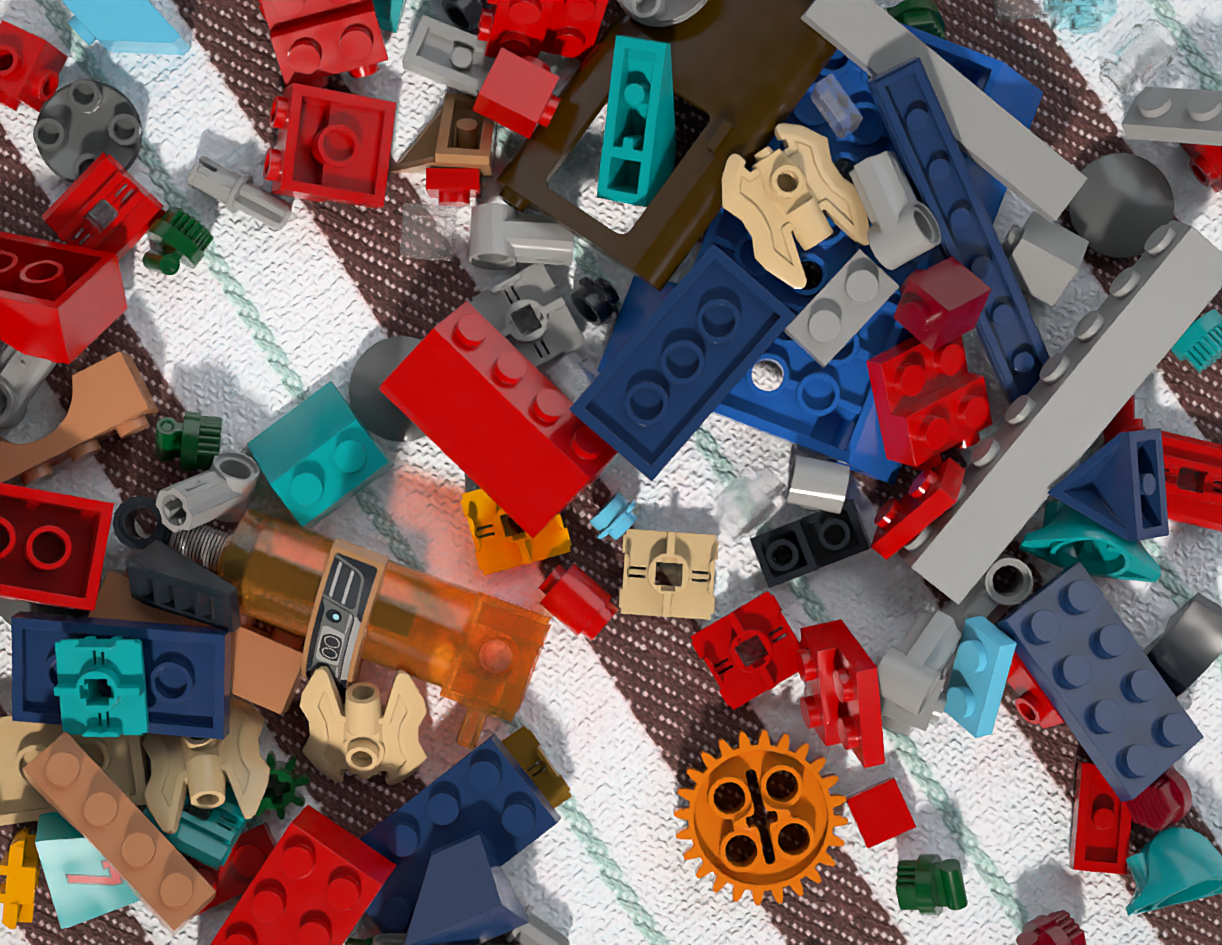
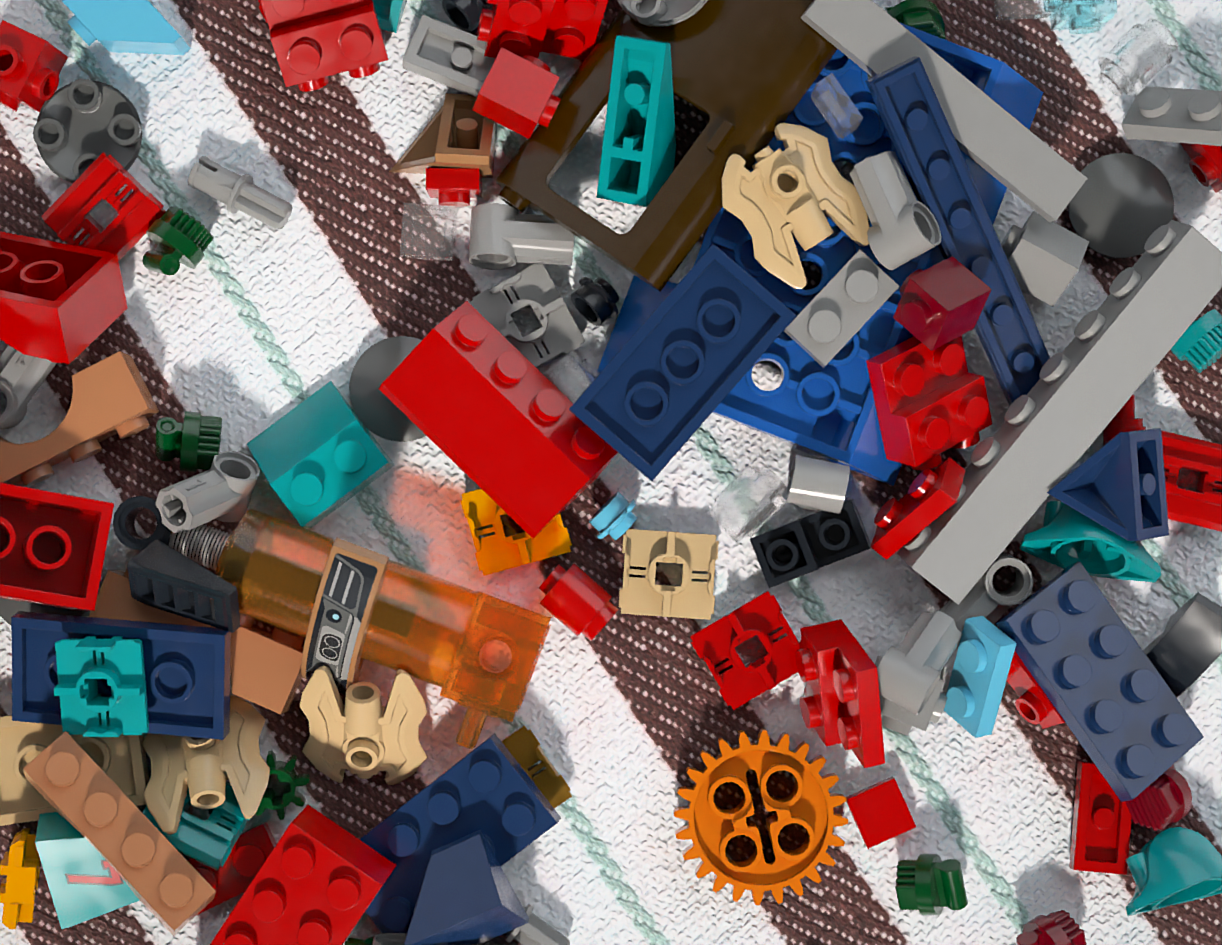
red plate [263,83,396,209] -> none

